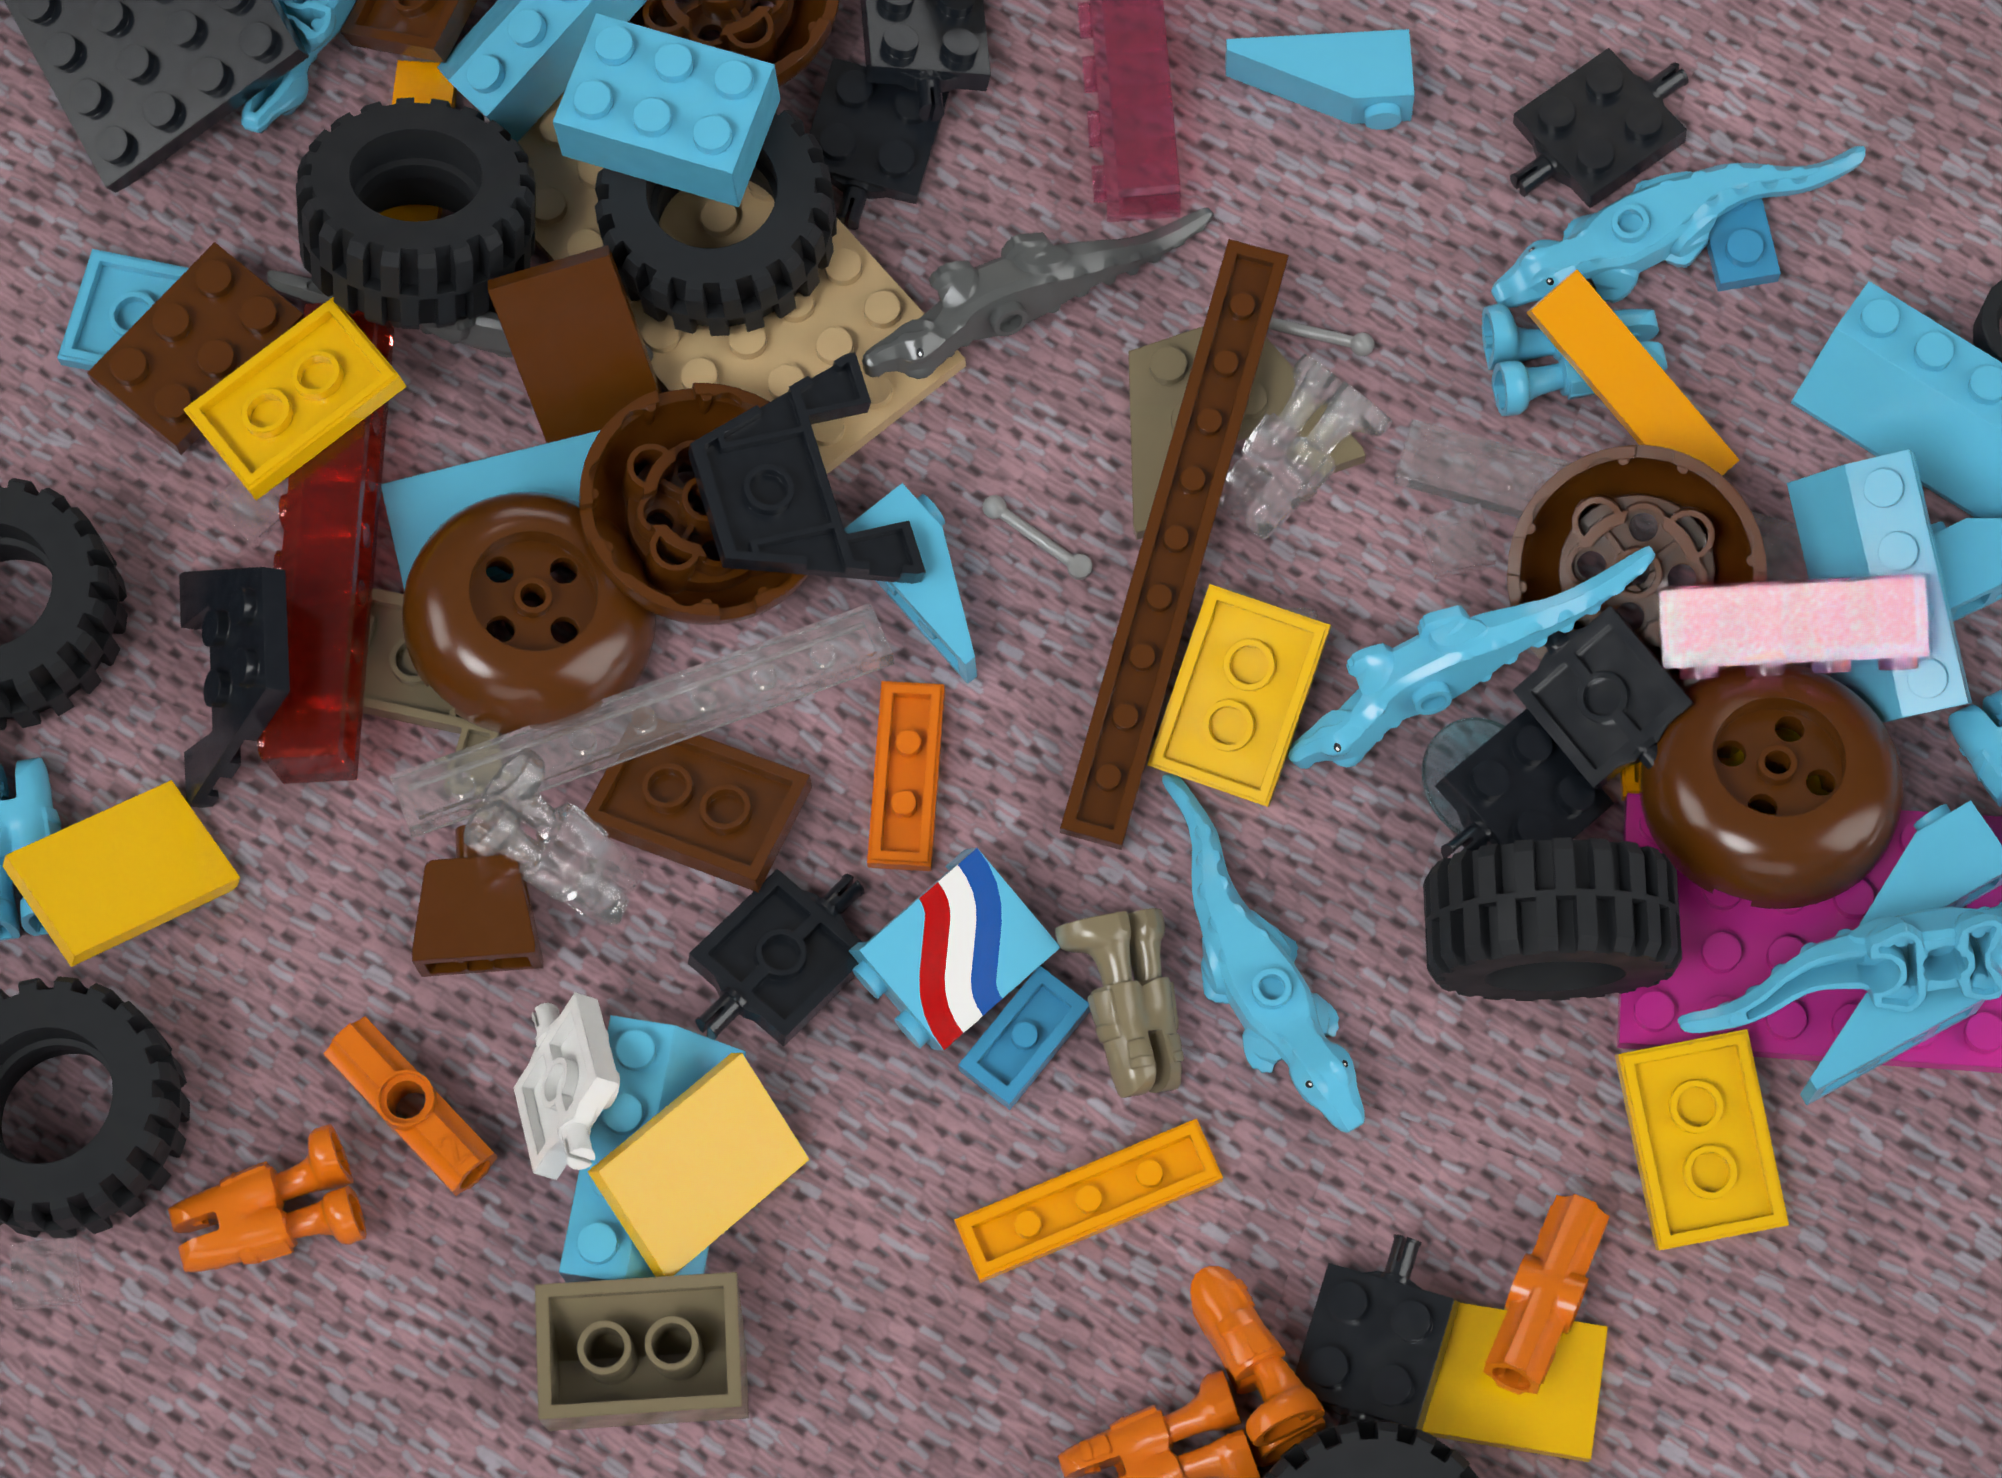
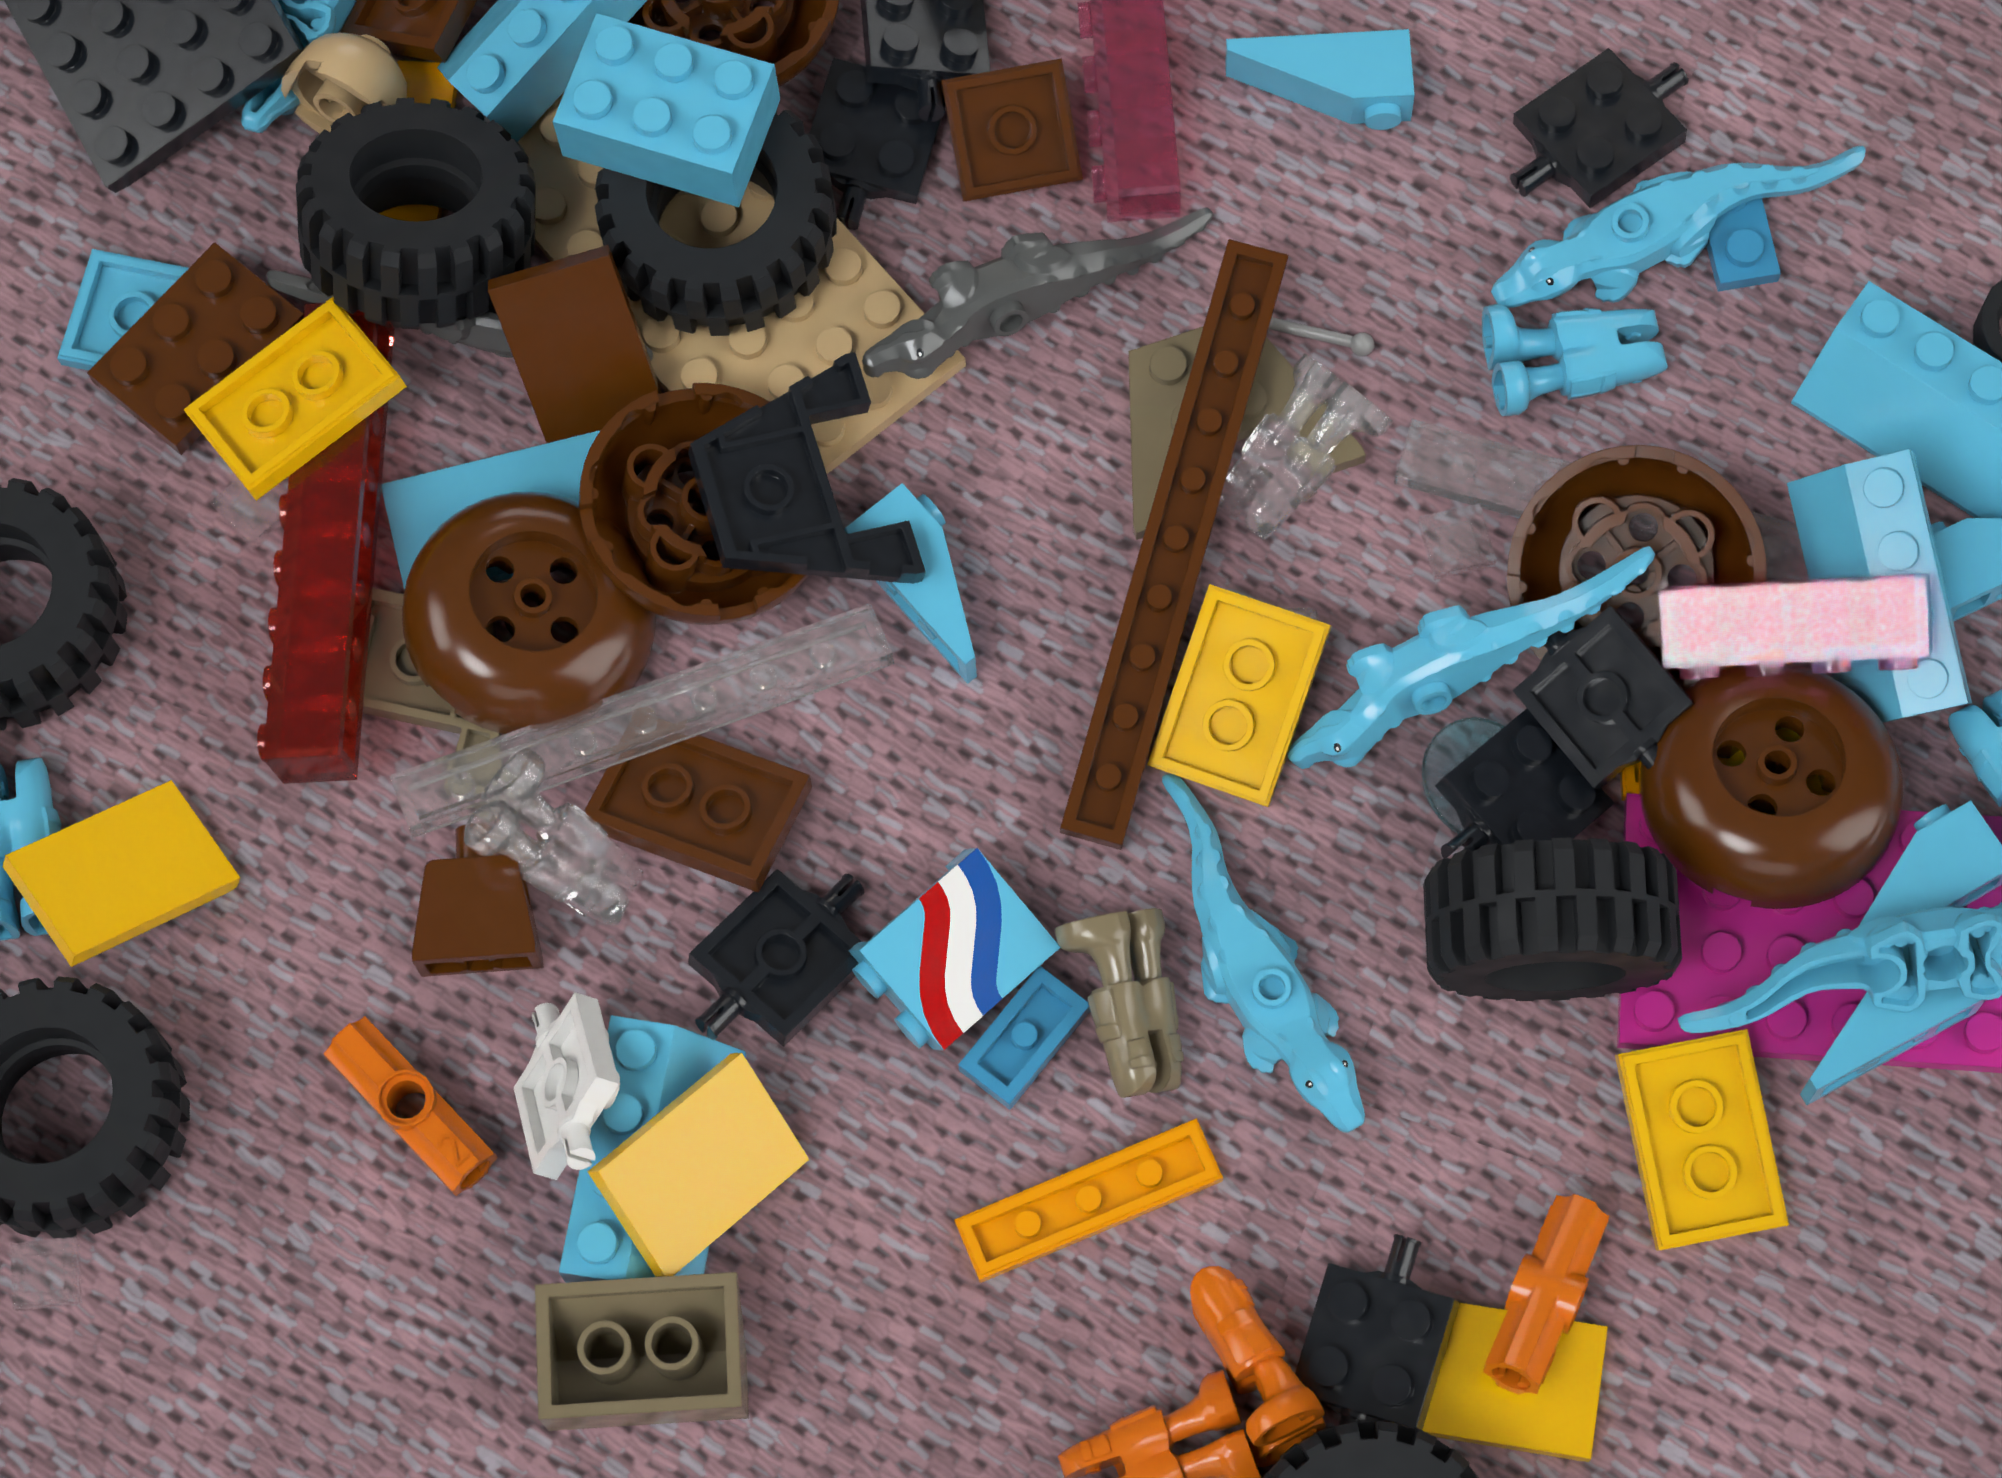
orange piece [168,1124,367,1273] -> none
black wing [179,567,290,808] -> none
orange tile [867,681,945,871] -> none
light grey hinge [982,495,1092,580] -> none
light orange tile [1526,269,1740,476] -> none
none -> tan cylinder [281,33,407,134]
none -> reddish brown tile [941,58,1083,202]

